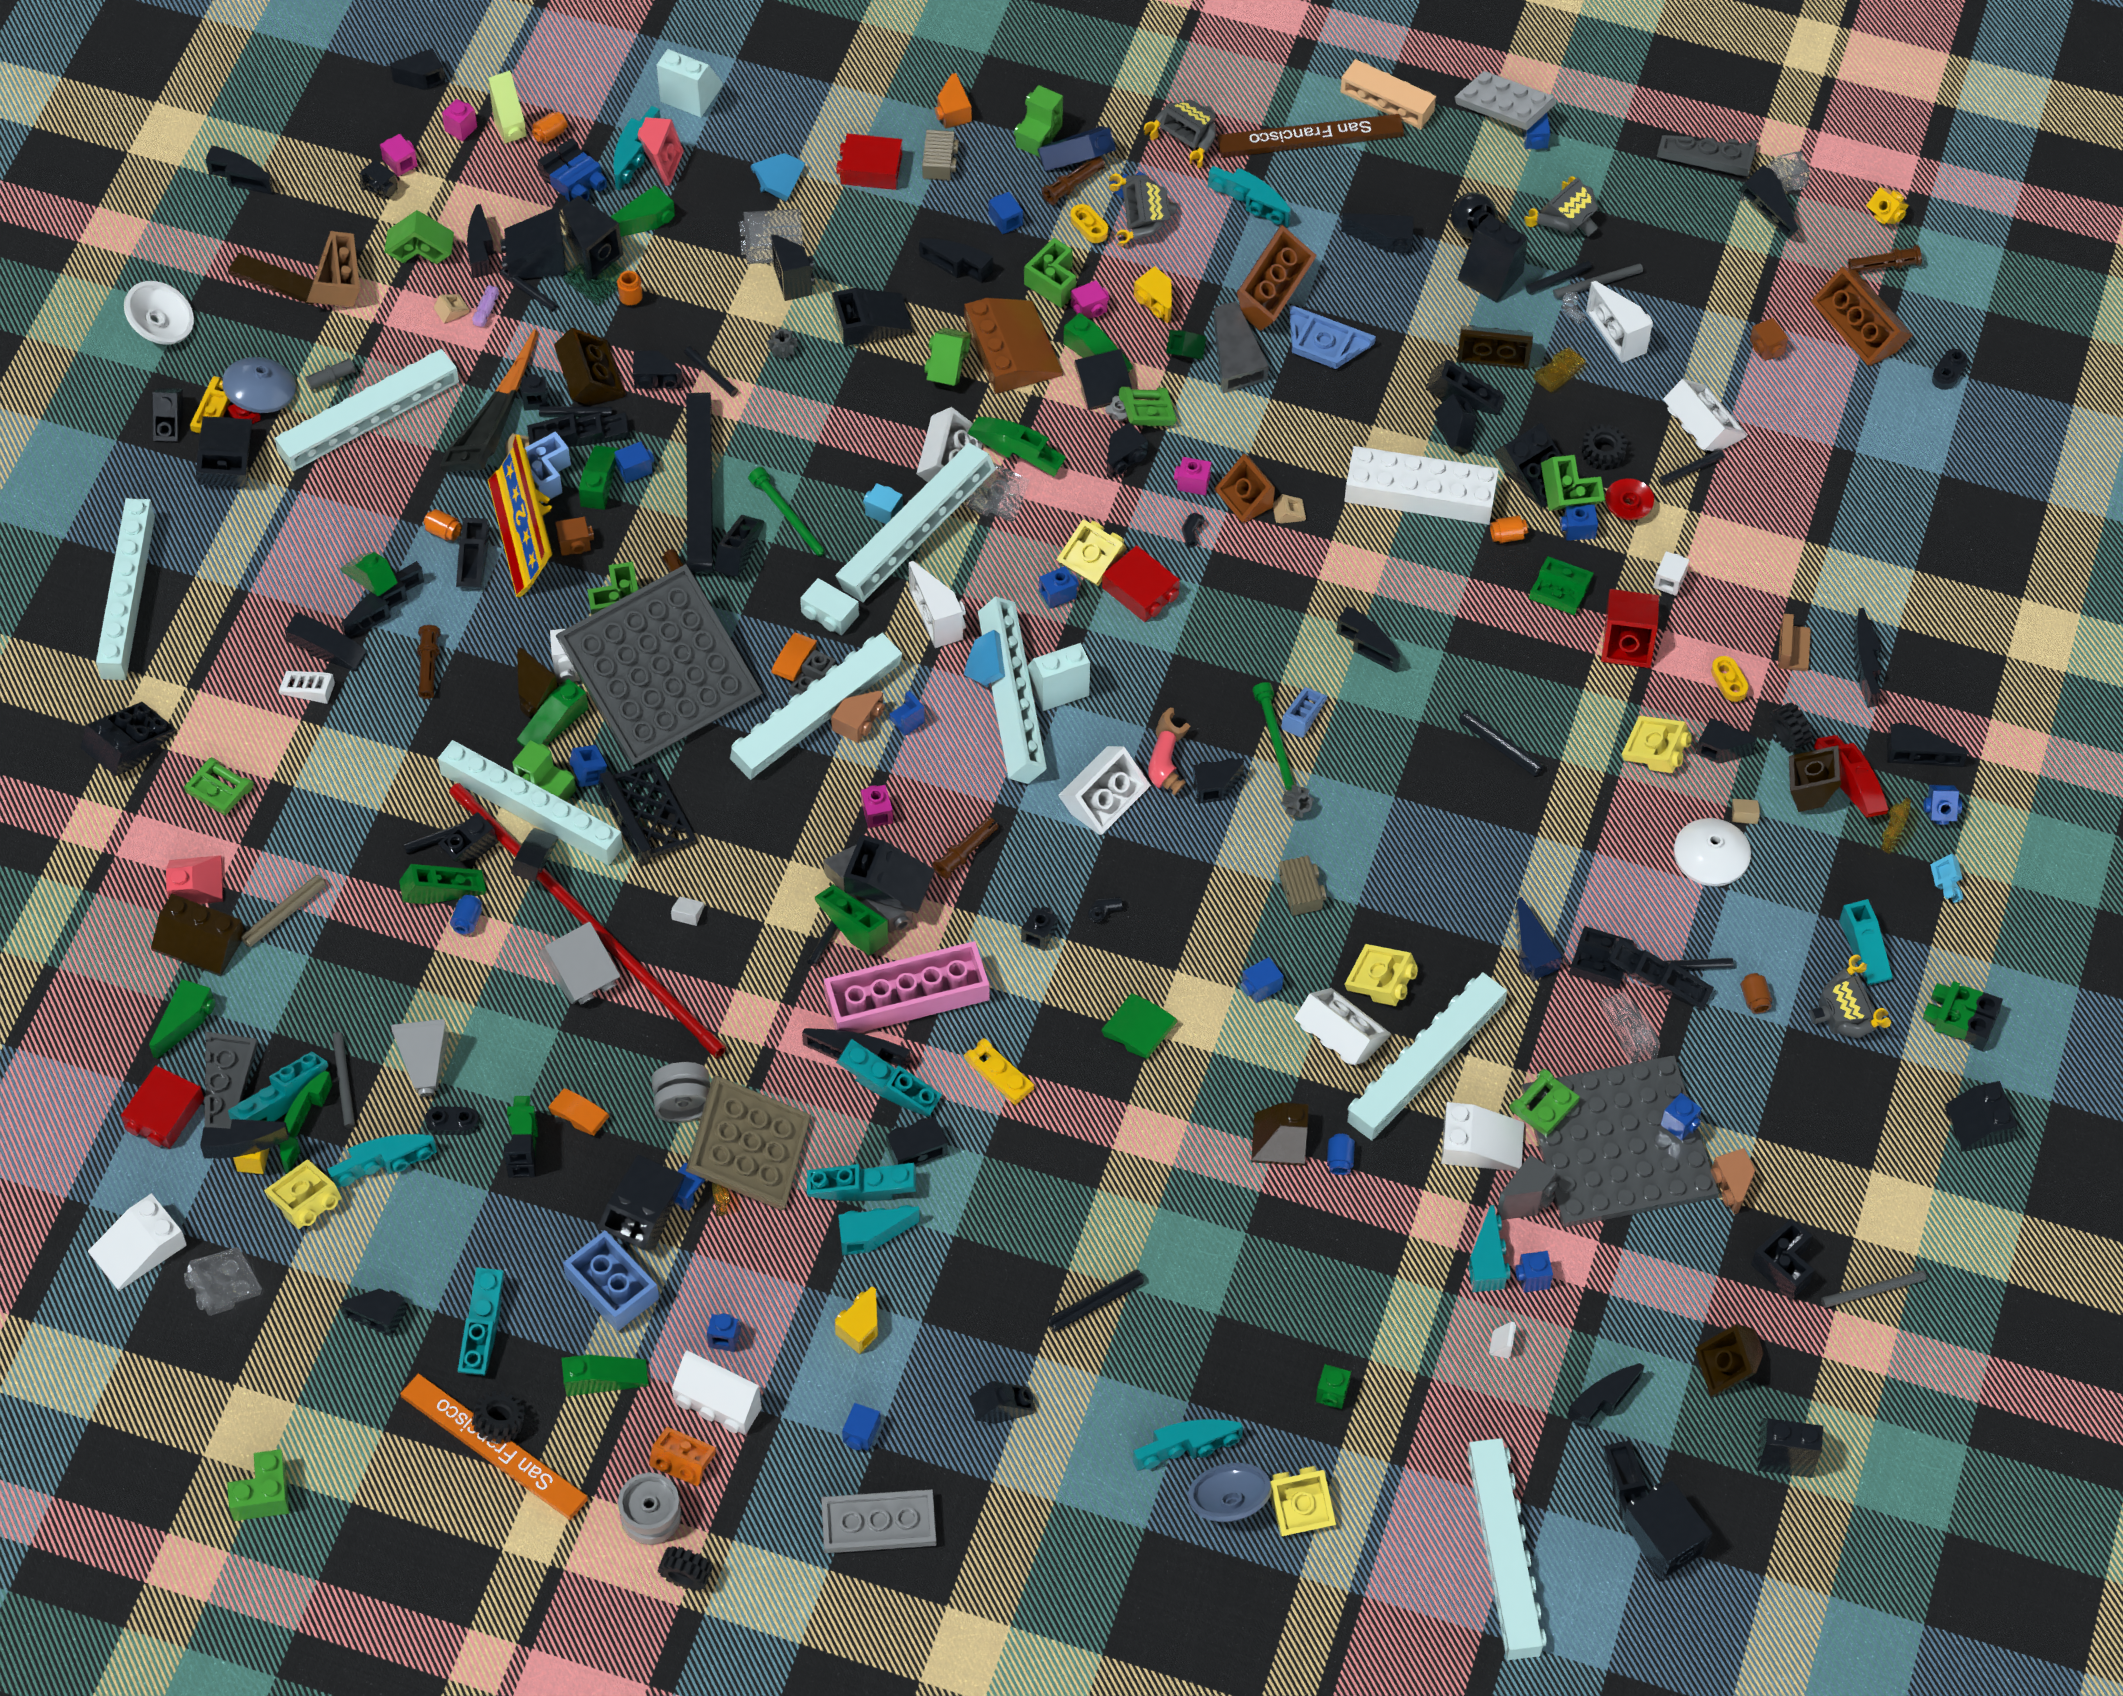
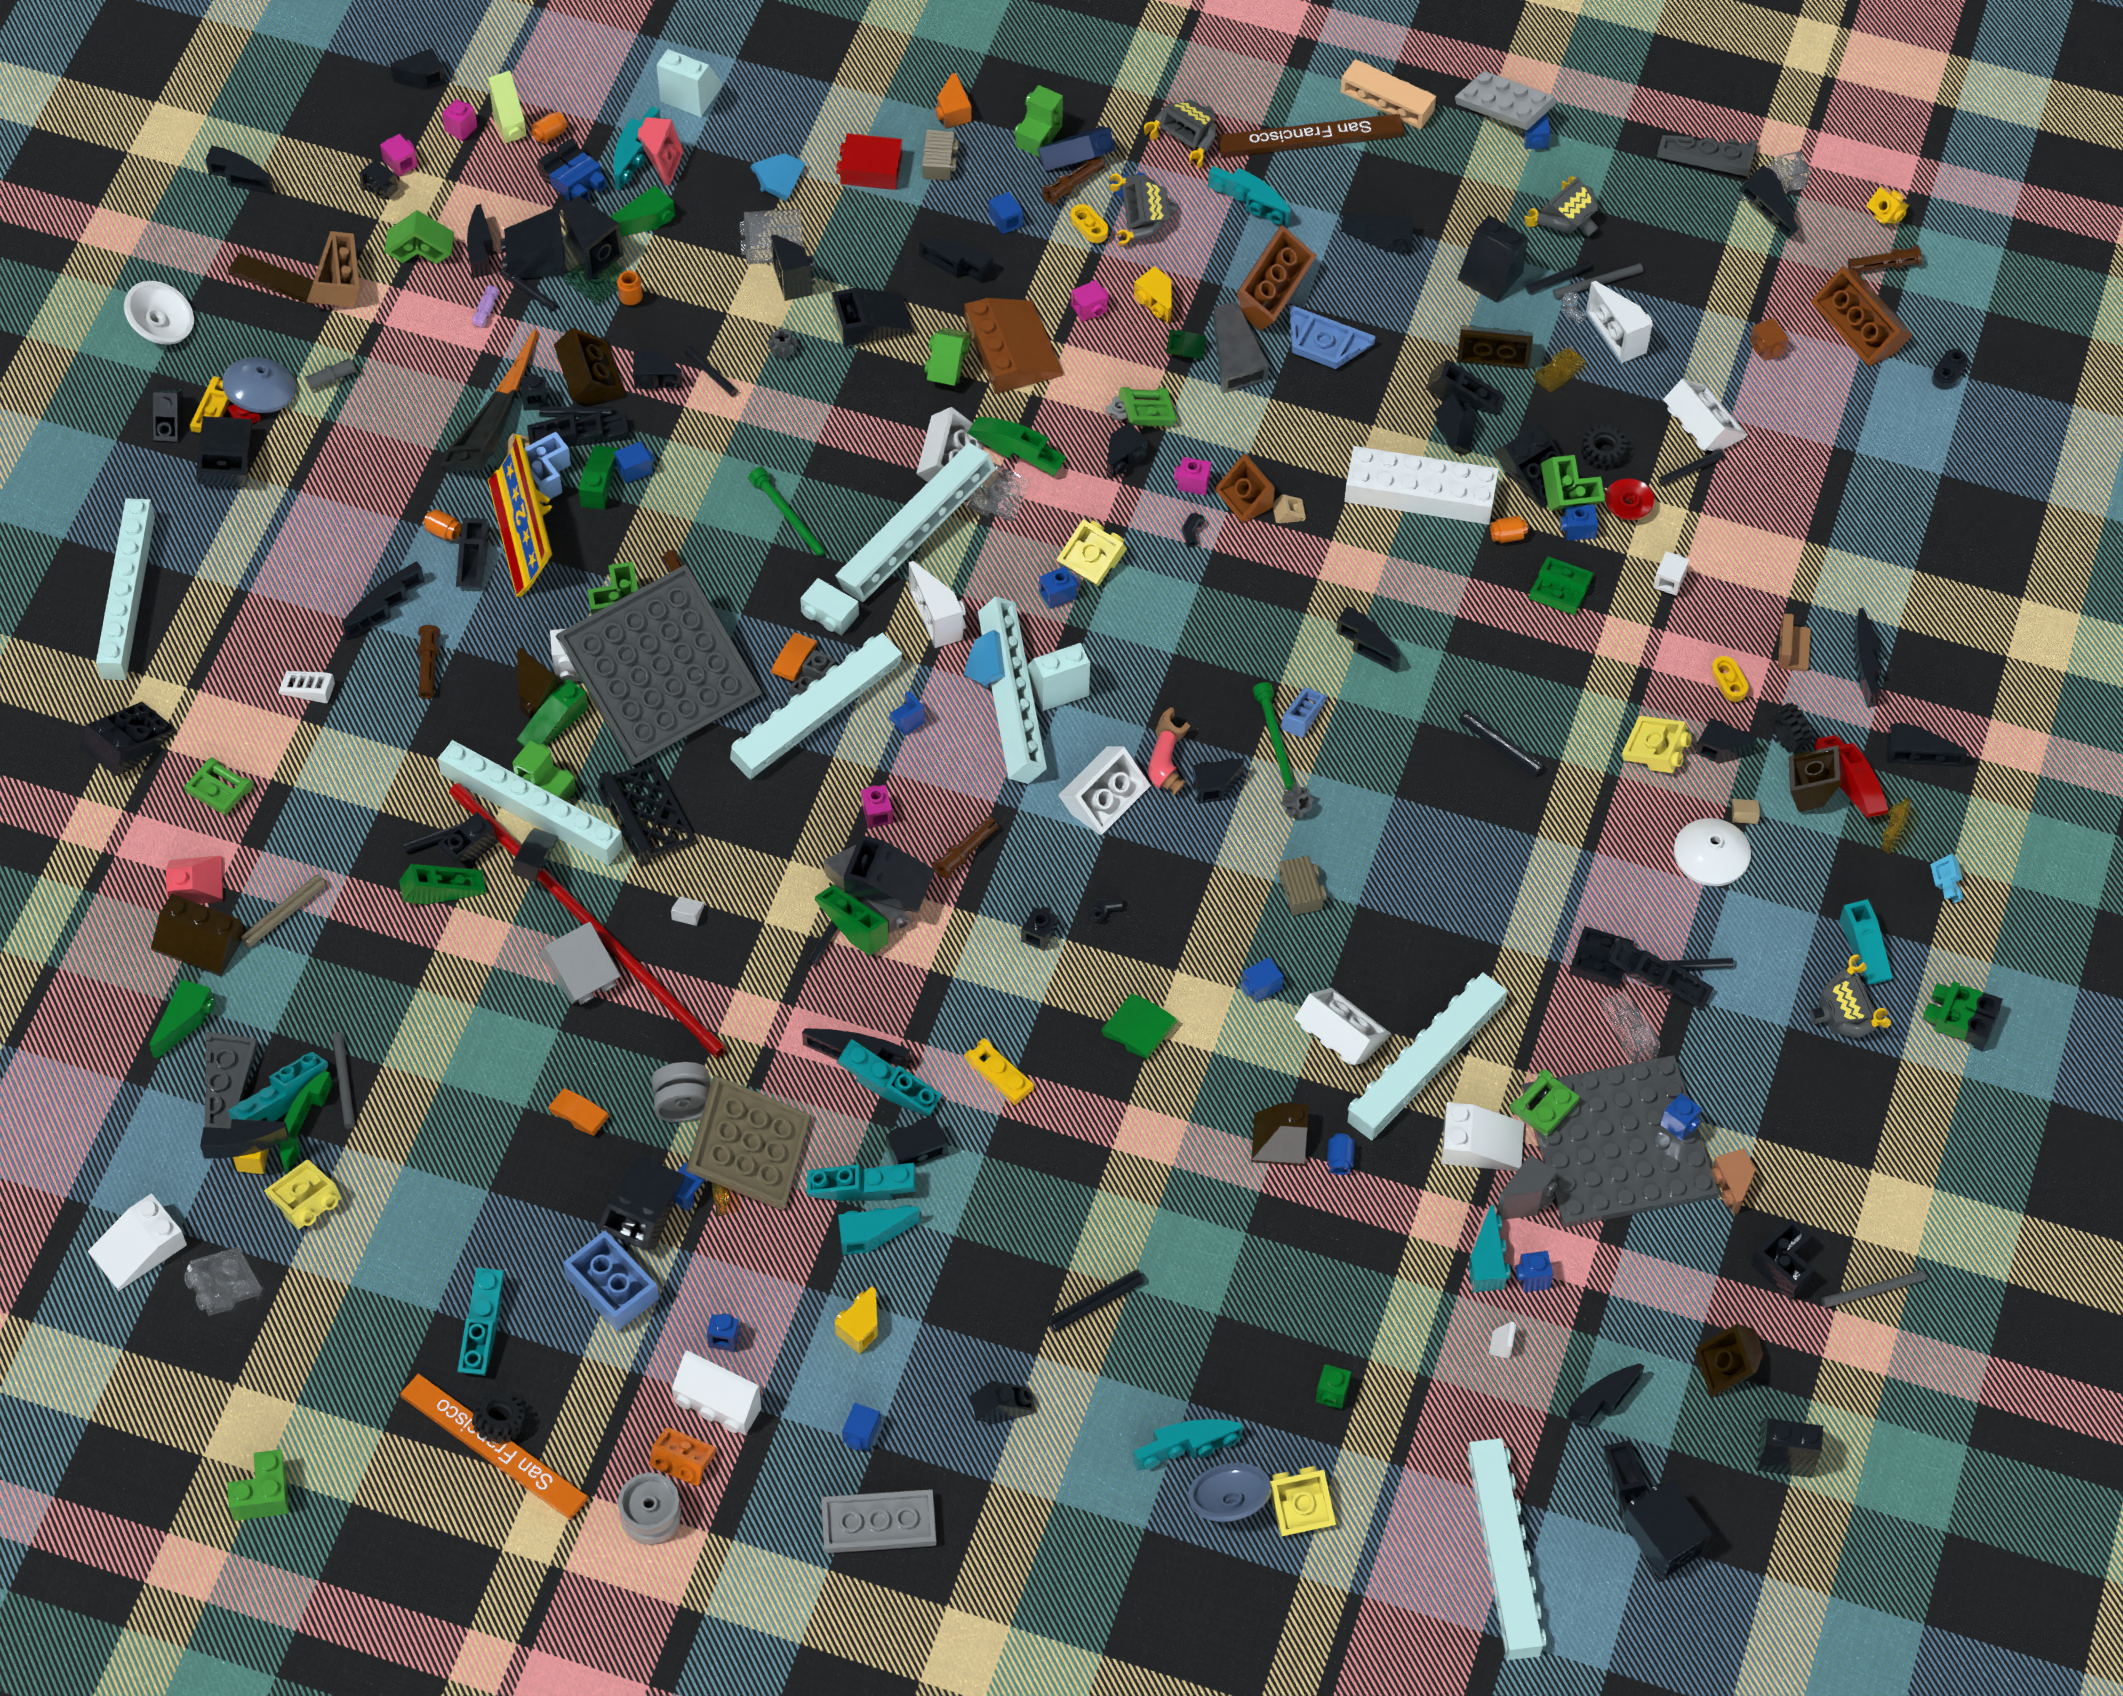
red brick [121,1065,204,1149] -> none
light aqua brick [275,349,459,472] -> none
black slope [285,612,367,672] -> none
teal slope [328,1134,437,1188] -> none
green slope [340,552,398,596] -> none
black slope [340,1288,407,1337] -> none
light grey slope [391,1019,449,1097] -> none
black plate [425,1106,479,1135] -> none
tan slope [434,294,470,323] -> none
blue brick [450,895,482,935] -> none
hips [504,1096,538,1178] -> none
dark orange brick [556,516,594,556] -> none
green slope [562,1354,649,1397] -> none
blue brick [569,745,607,787] -> none
black tyre [658,1546,713,1591] -> none
black beam [686,392,713,574] -> none
black slope [715,515,764,577] -> none
bright pink brick [824,941,990,1033] -> none
nougat slope [831,691,885,743] -> none
medium azure brick [863,483,903,524] -> none
bright green brick [1024,238,1076,308] -> none
green slope [1064,313,1133,373] -> none
black slope [1074,349,1132,410] -> none
red brick [1102,545,1180,622] -> none
light yellow plate [1344,944,1418,1006] -> none
black brick [1451,192,1498,239] -> none
dark blue slope [1515,897,1562,982] -> none
red slope [1601,589,1659,668] -> none
dark orange brick [1740,973,1772,1014] -> none
blue brick [1923,785,1962,825] -> none
black slope [1944,1081,2018,1152] -> none

